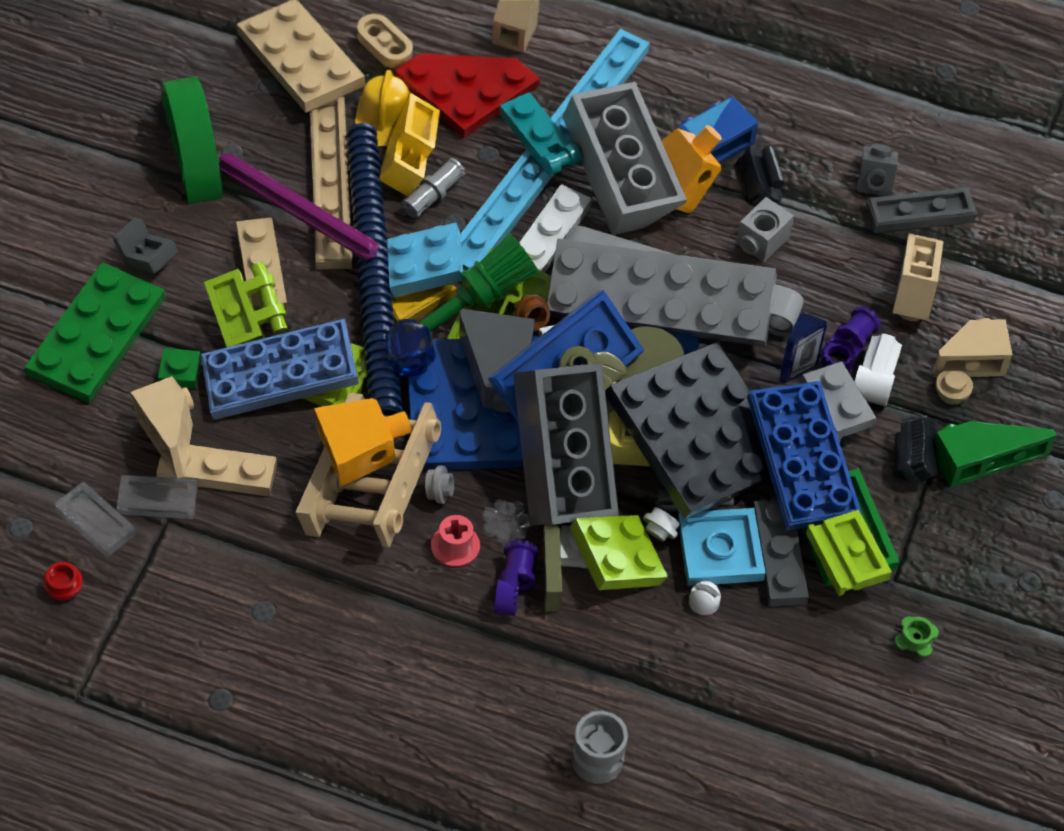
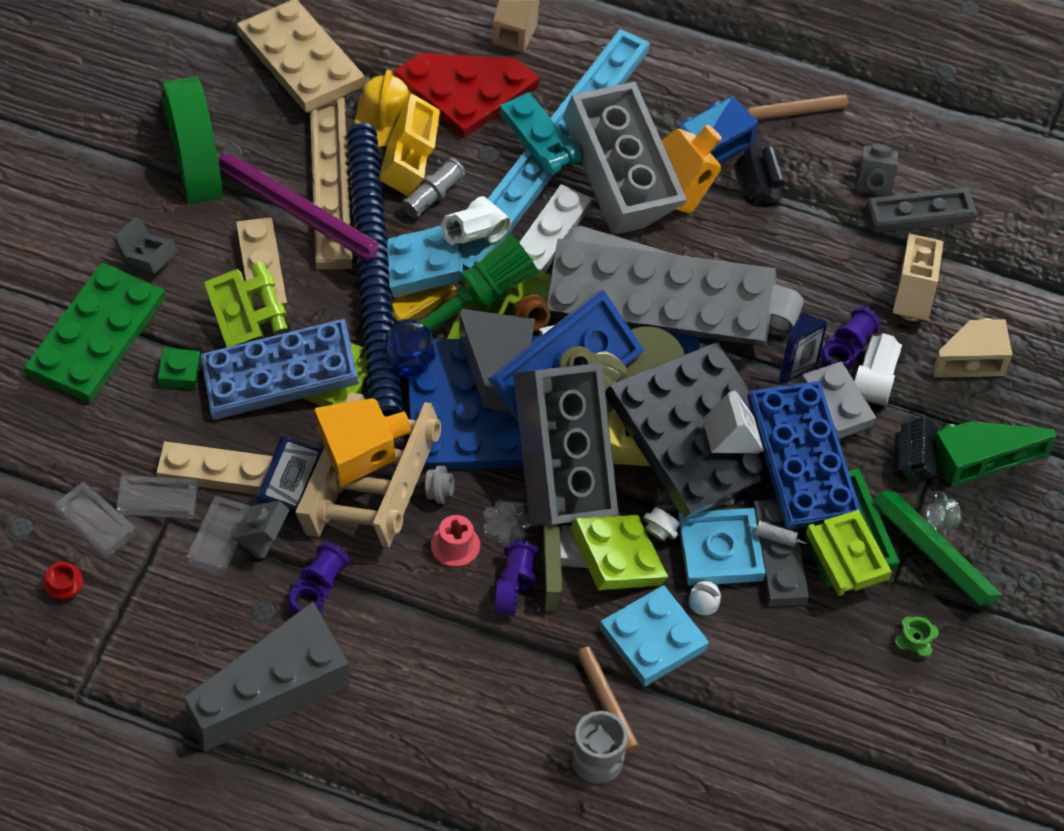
tan slope [130,376,194,479] -> none
tan plate [357,14,413,69] -> none
light grey brick [736,197,794,262] -> none
tan plate [936,369,973,404] -> none
none -> dark grey wedge [185,602,349,752]
none -> clear tile [187,495,251,575]
none -> dark grey bracket [233,501,289,559]
none -> slope [255,436,323,518]
none -> dark purple connector [289,541,350,616]
none -> white piece [441,196,512,246]
none -> medium nougat bar [576,647,639,754]
none -> medium azure plate [599,585,709,687]
none -> white slope [703,390,764,453]
none -> medium nougat bar [746,94,848,120]
none -> white piece [746,521,808,547]
none -> green tile [873,491,1002,605]
none -> clear plate [926,492,961,537]

